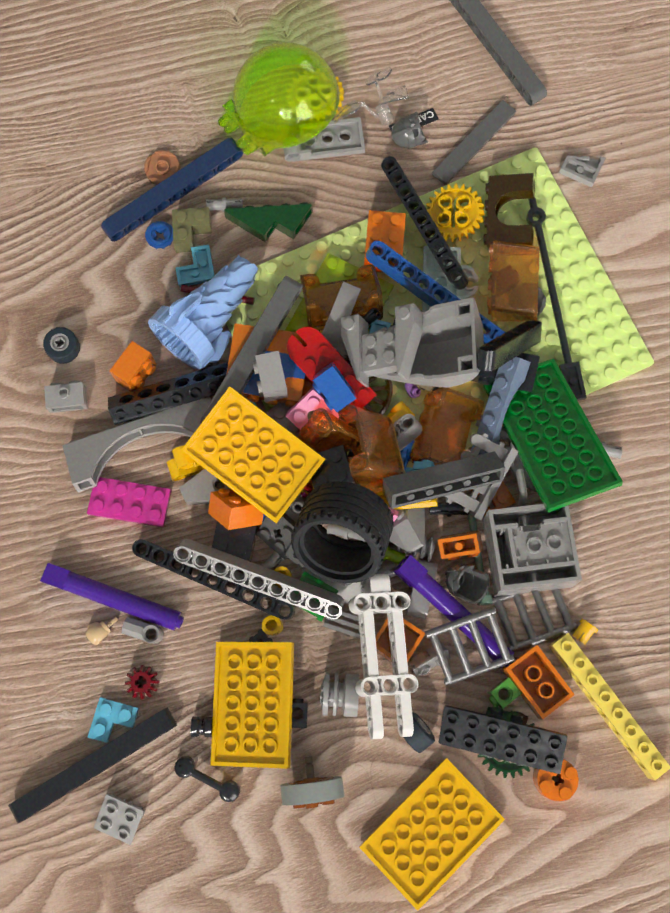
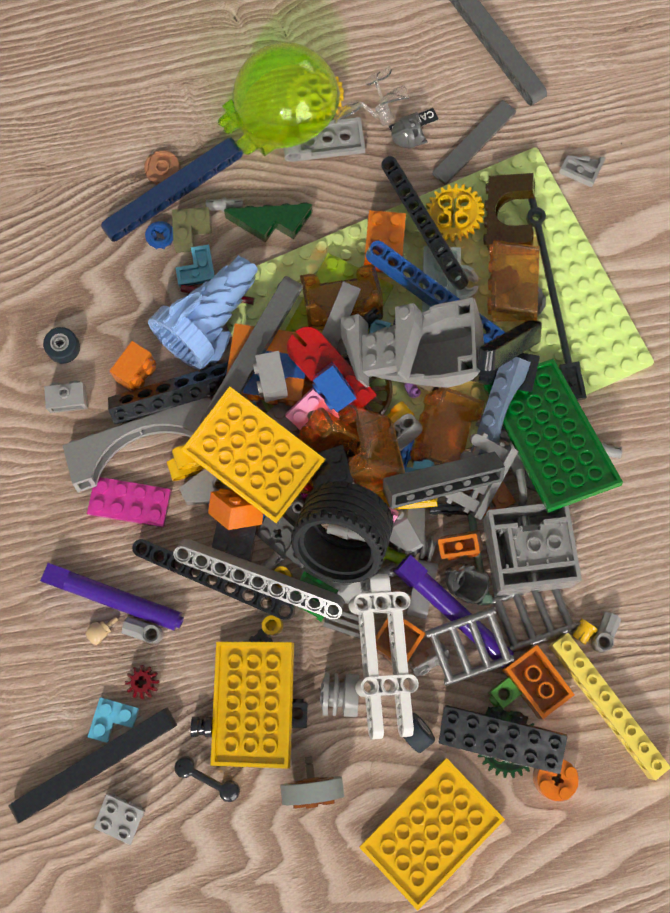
none -> light grey piece [591,612,621,652]

